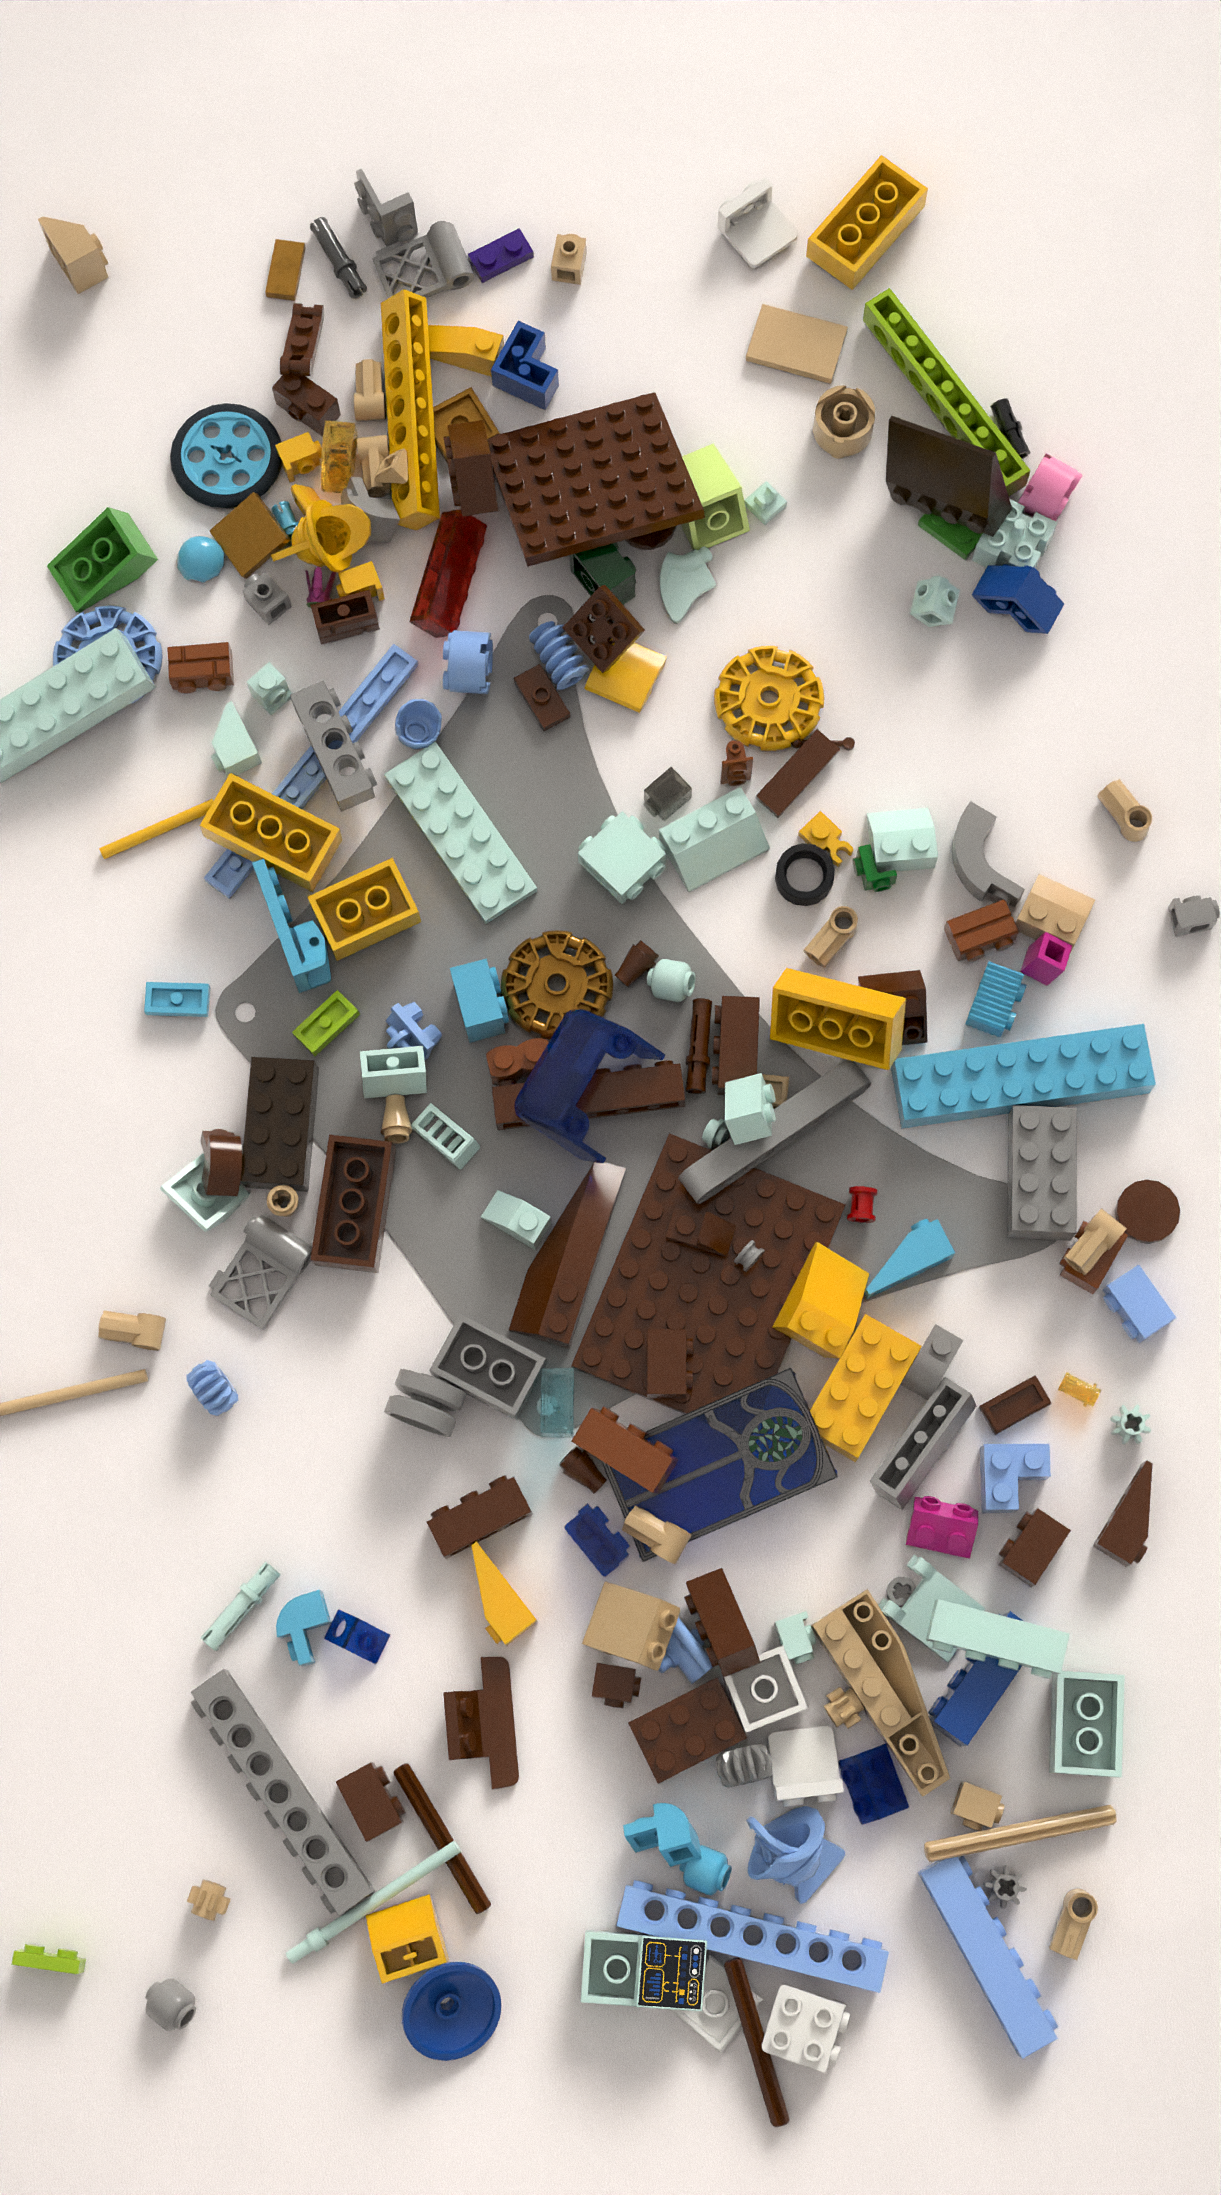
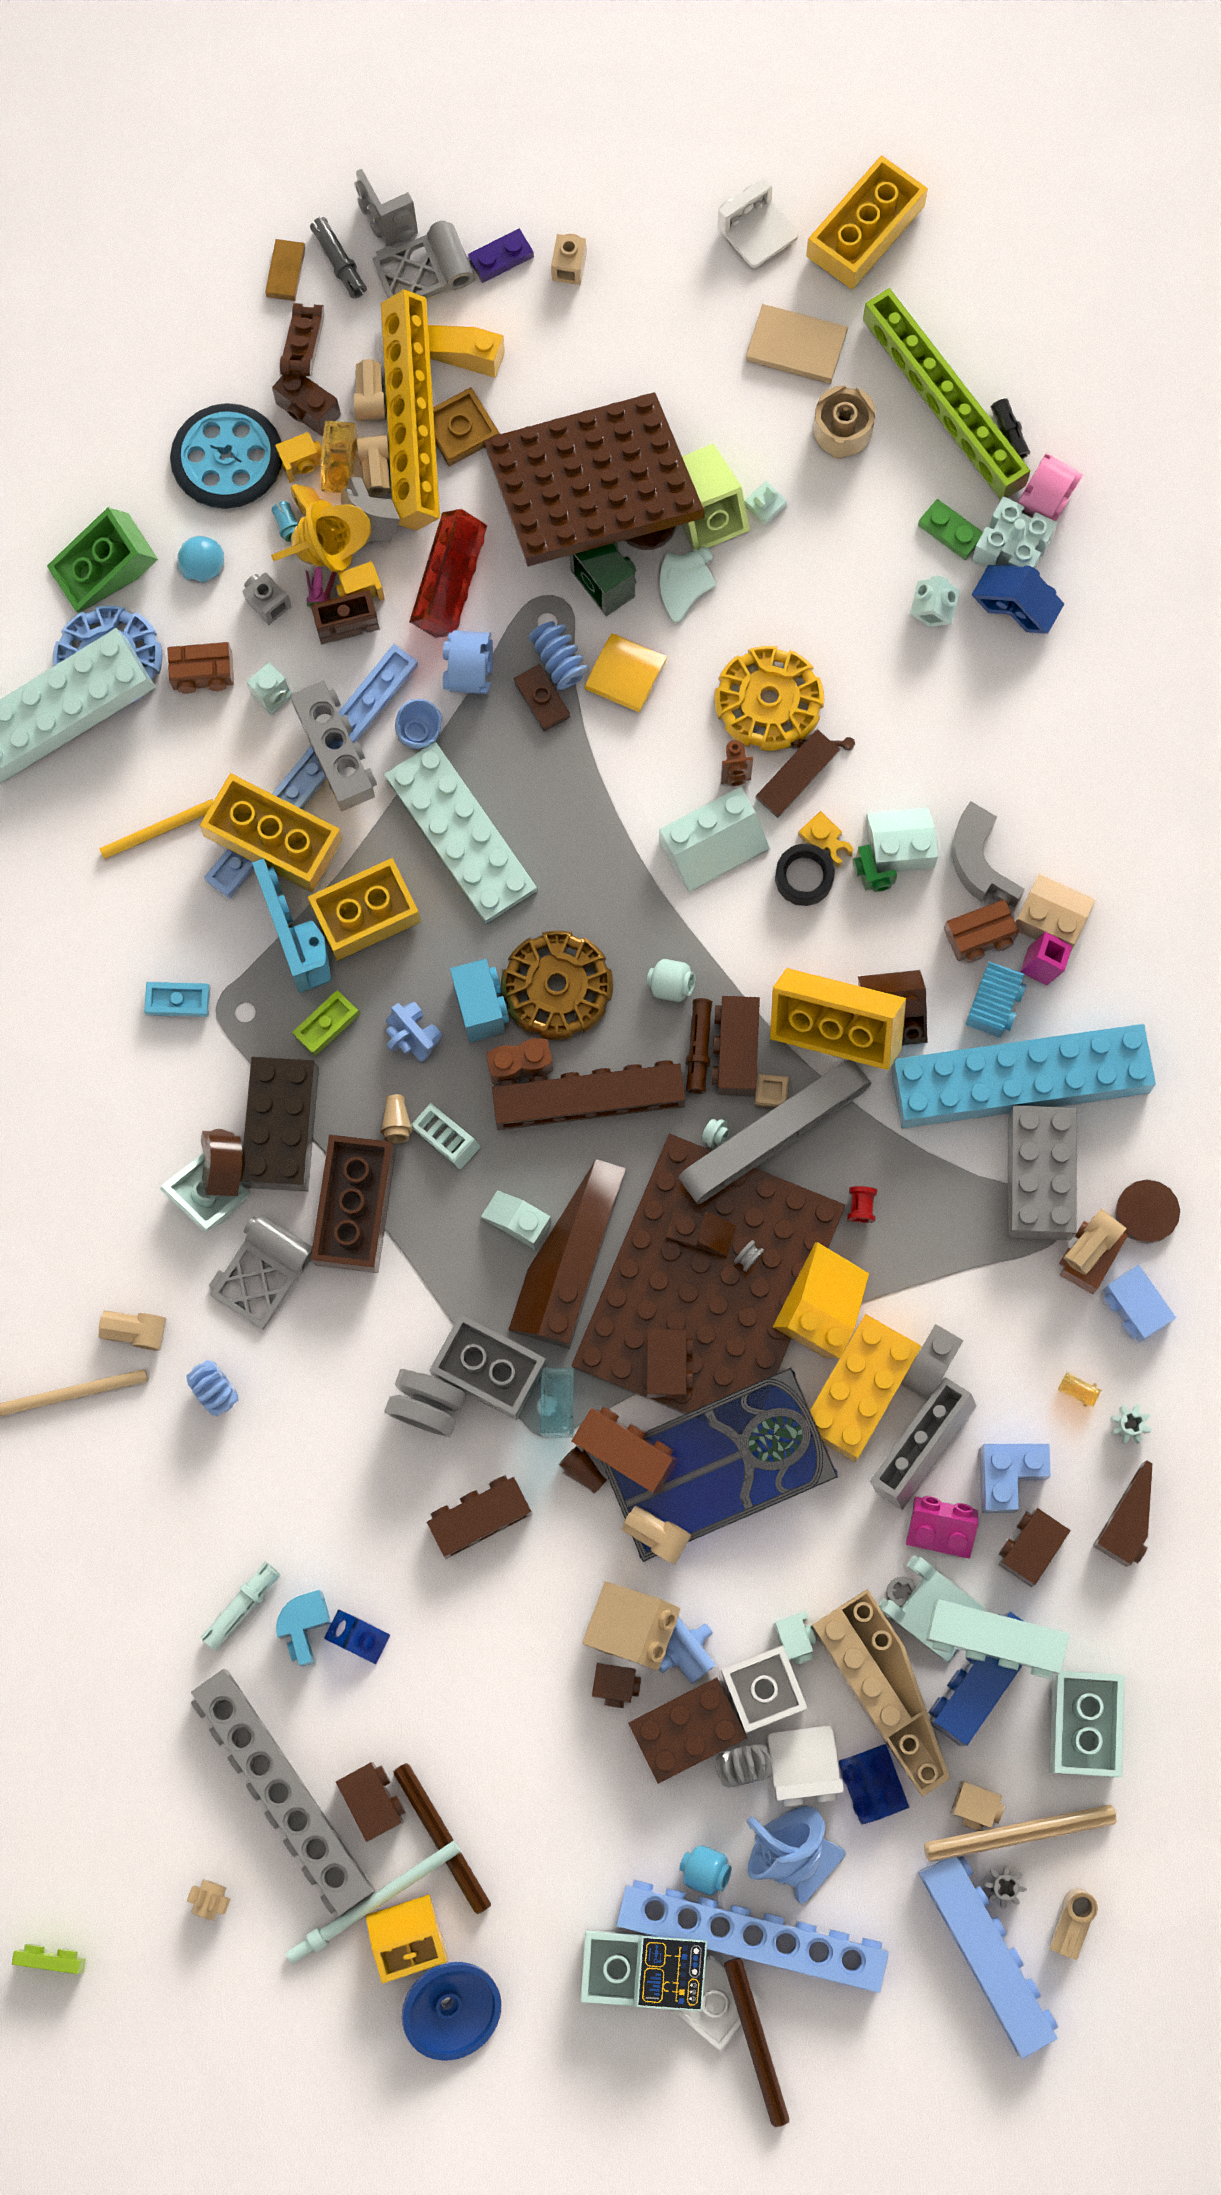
tan slope [38,216,109,294] -> none
light grey head [145,1979,196,2031] -> none
pearl gold tile [209,492,291,579] -> none
light aqua slope [211,701,262,776] -> none
tan cone [267,1185,298,1217] -> none
light aqua brick [360,1046,427,1099] -> none
tan slope [374,448,409,484] -> none
reddish brown brick [443,420,499,517] -> none
reddish brown plate [443,1657,519,1790] -> none
yellow slope [471,1541,538,1646] -> none
blue brick [491,320,559,410] -> none
clear blue windscreen [514,1009,665,1164] -> none
reddish brown plate [562,585,645,673] -> none
clear blue bracket [564,1503,630,1577] -> none
light aqua brick [578,811,666,904] -> none
reddish brown cone [614,940,659,987] -> none
medium azure brick [623,1803,702,1867] -> none
clear smoke brick [643,767,692,821] -> none
reddish brown brick [684,1568,761,1677] -> none
light aqua brick [725,1073,776,1145] -> none
white bracket [762,1985,851,2073] -> none
tan piece [803,906,858,968] -> none
tan gear [823,1687,864,1729] -> none
medium azure slope [864,1219,955,1299] -> none
dark brown slope [885,416,1012,537] -> none
reddish brown tile [979,1375,1052,1435] -> none
tan piece [1097,779,1152,842] -> none
light grey brick [1168,895,1220,937] -> none

